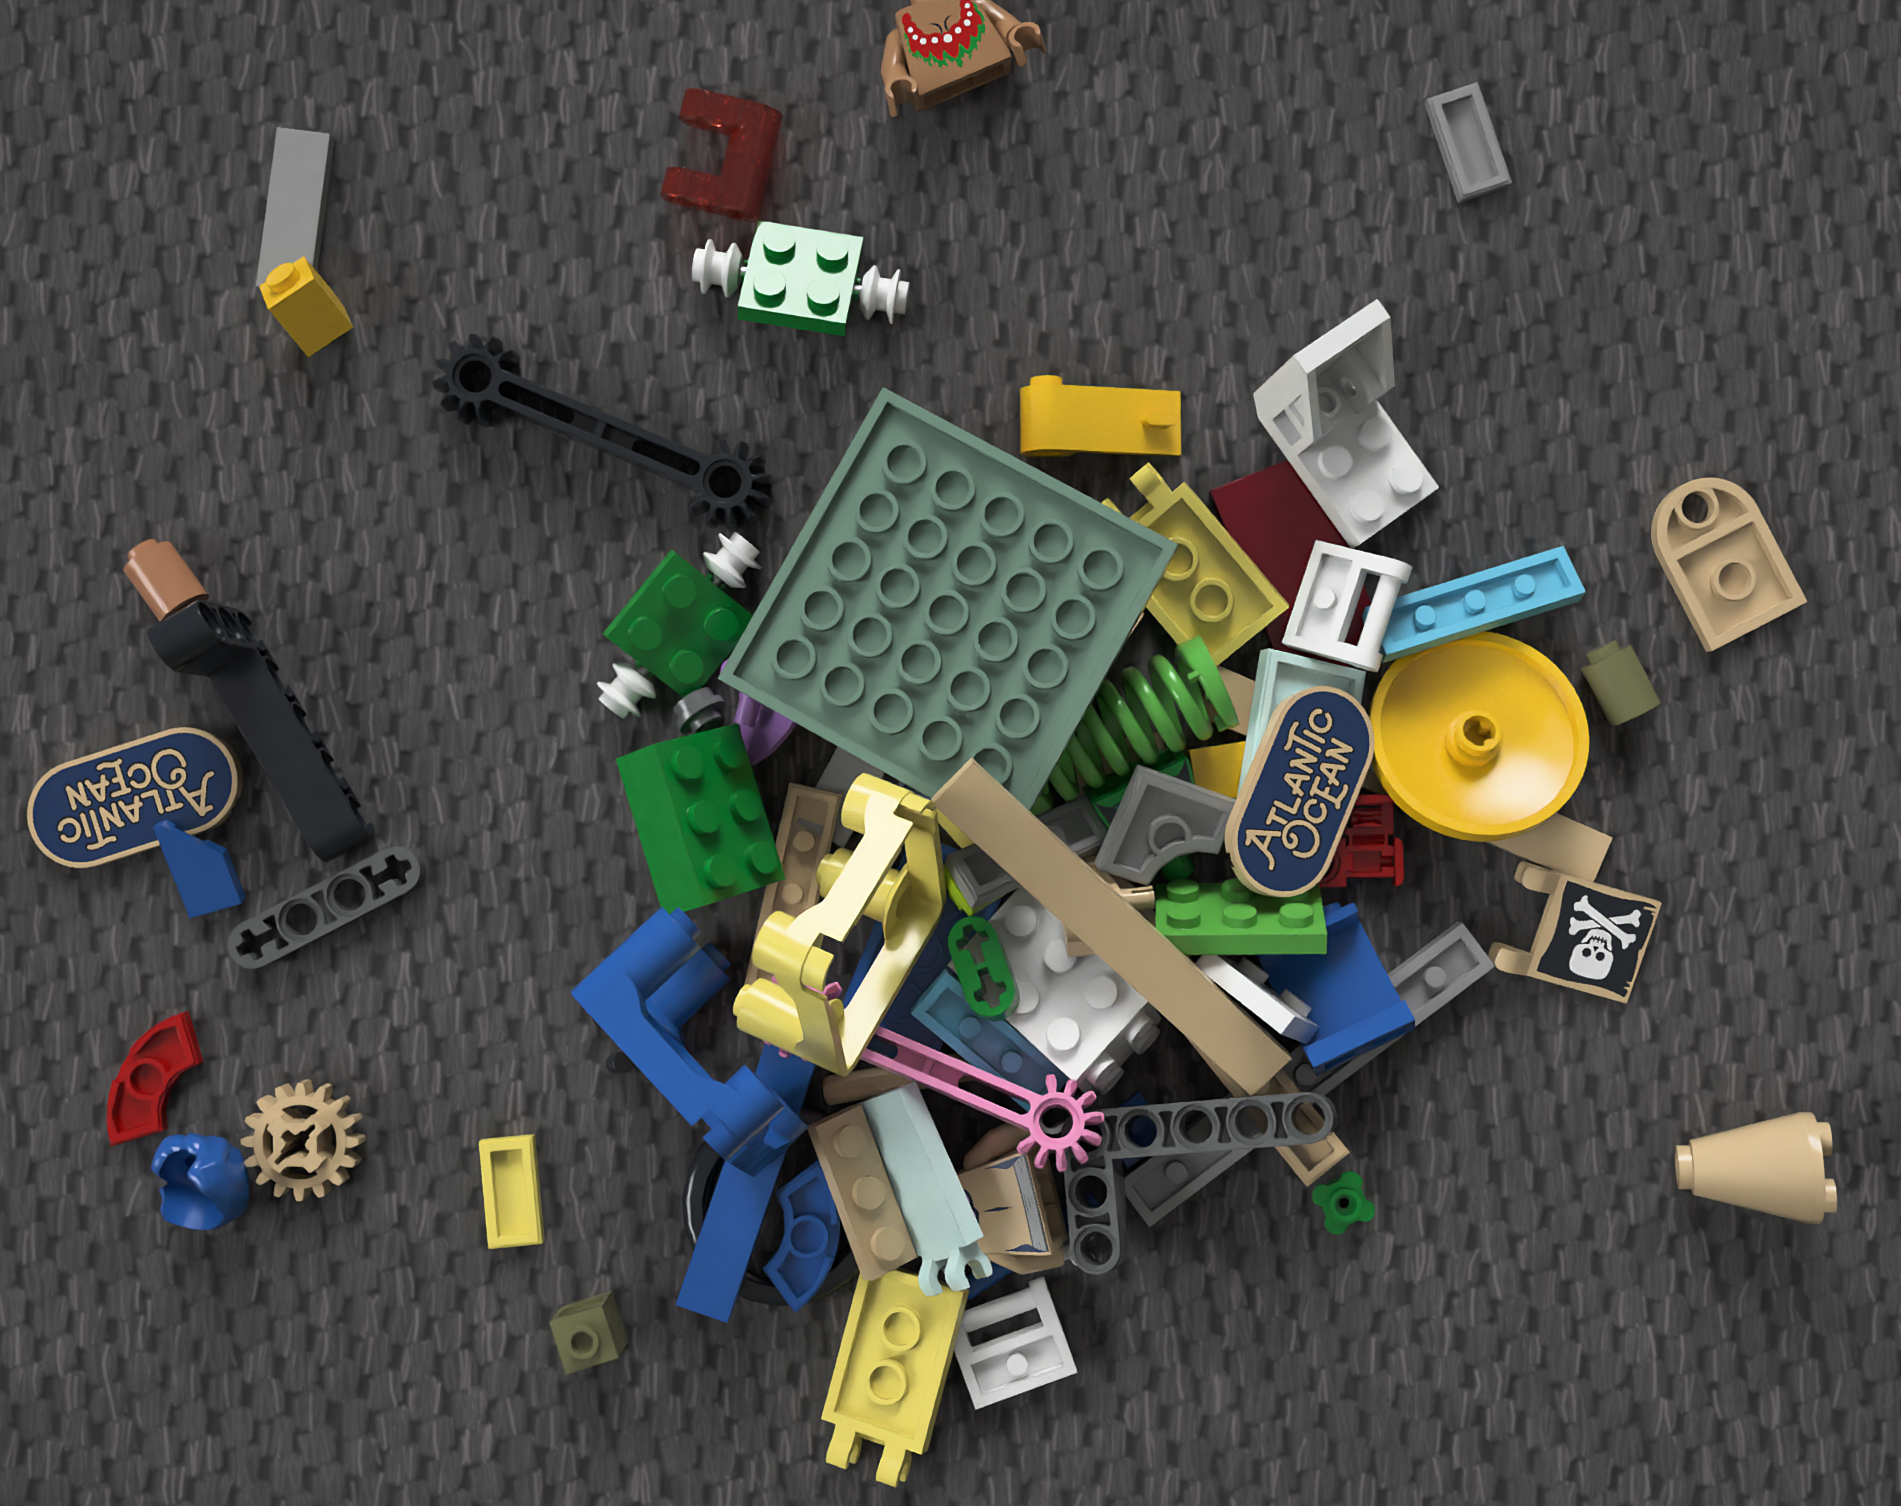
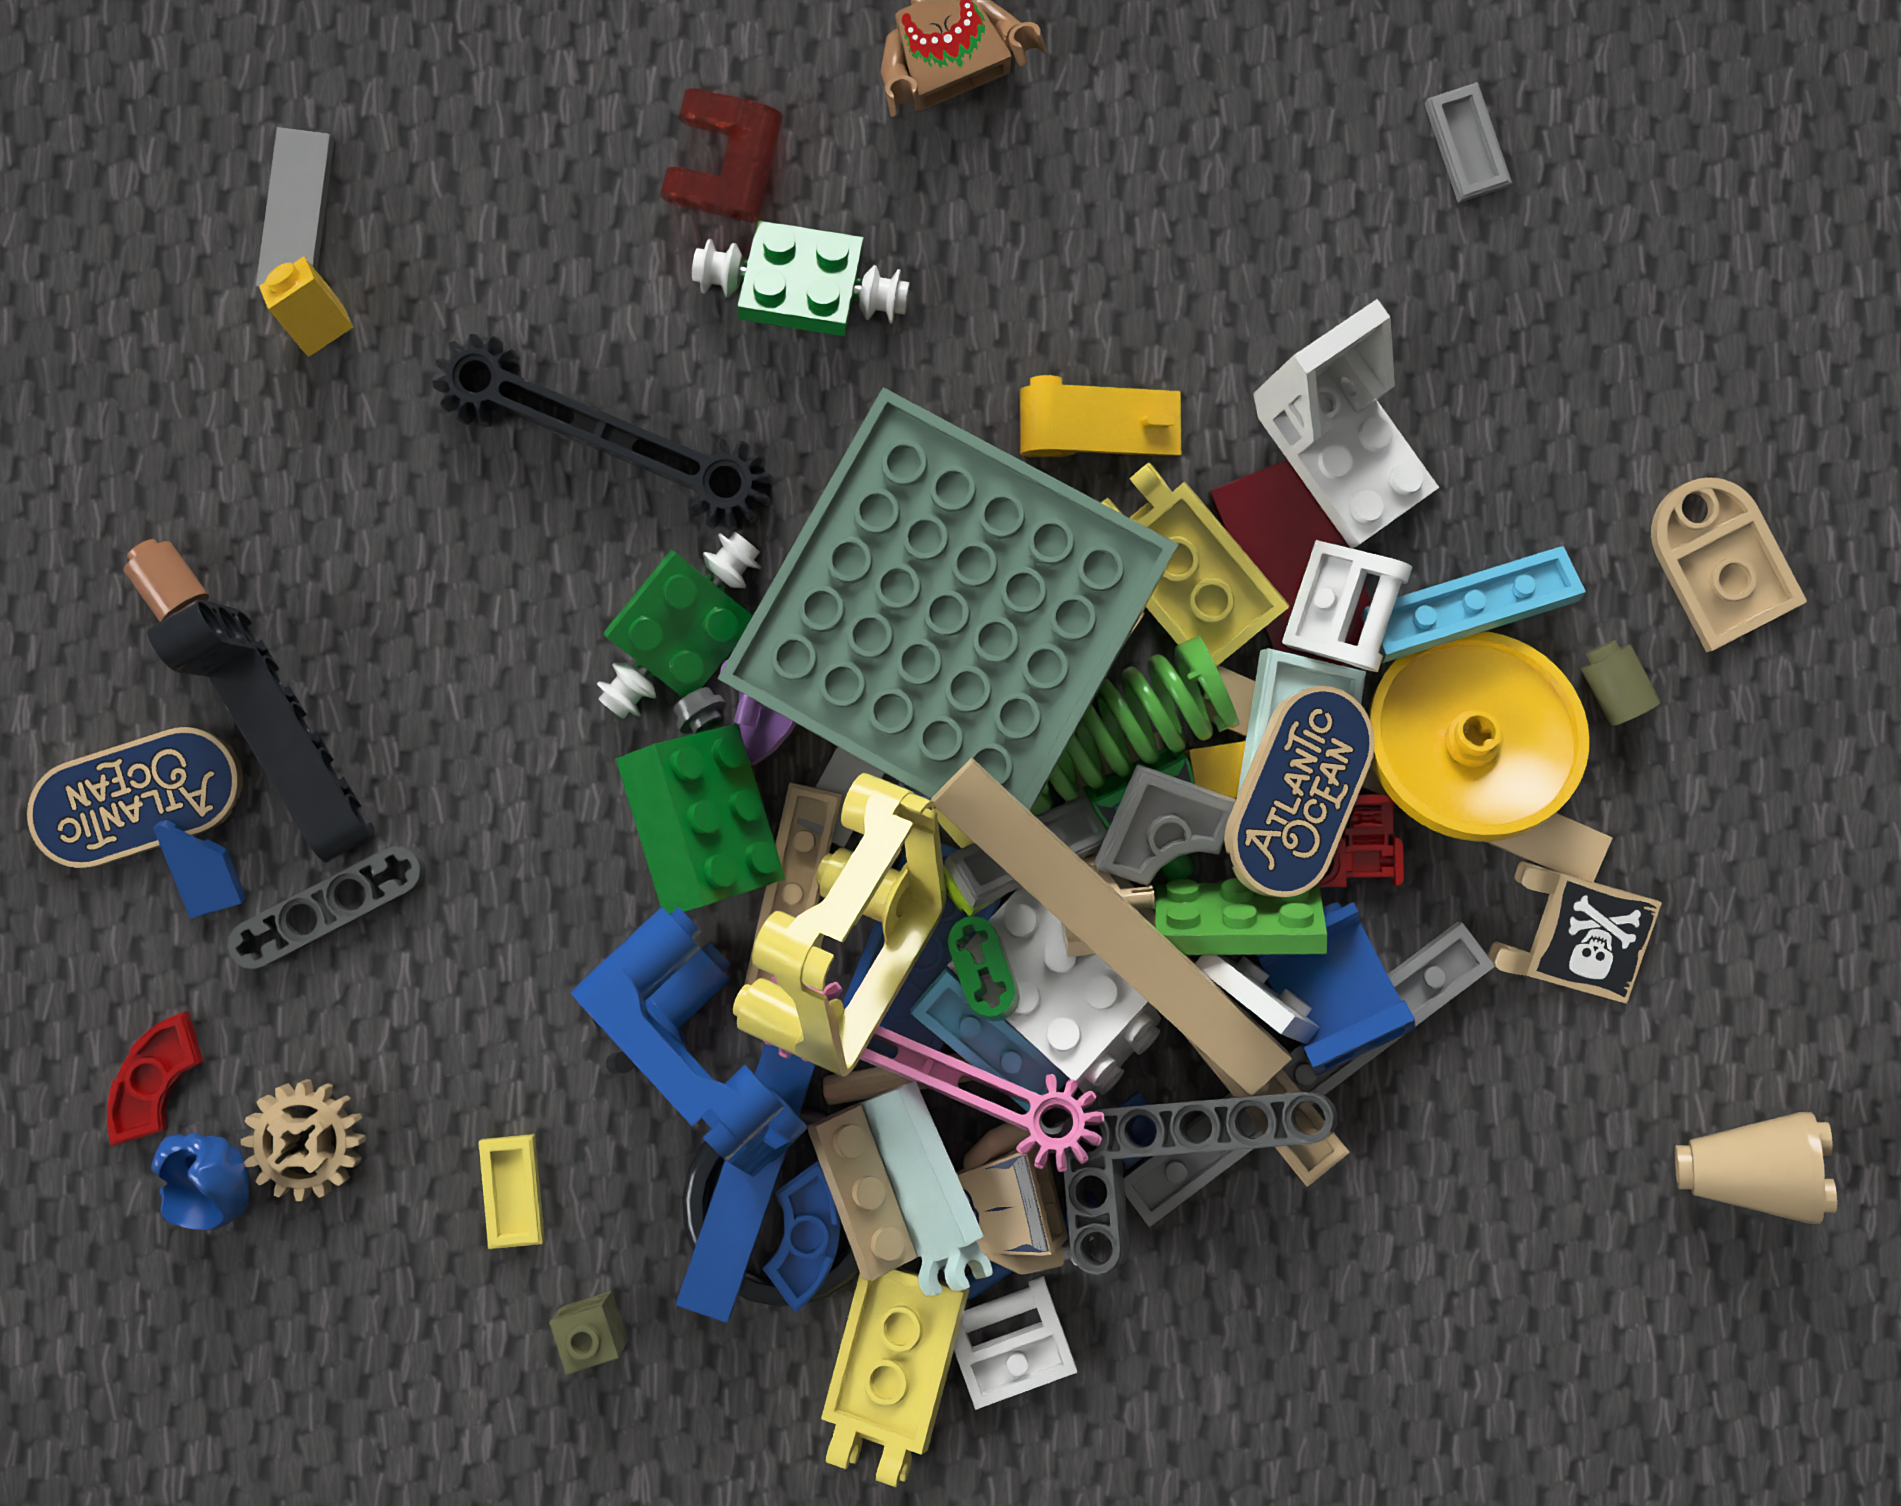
green plate [1312,1171,1375,1235] -> none

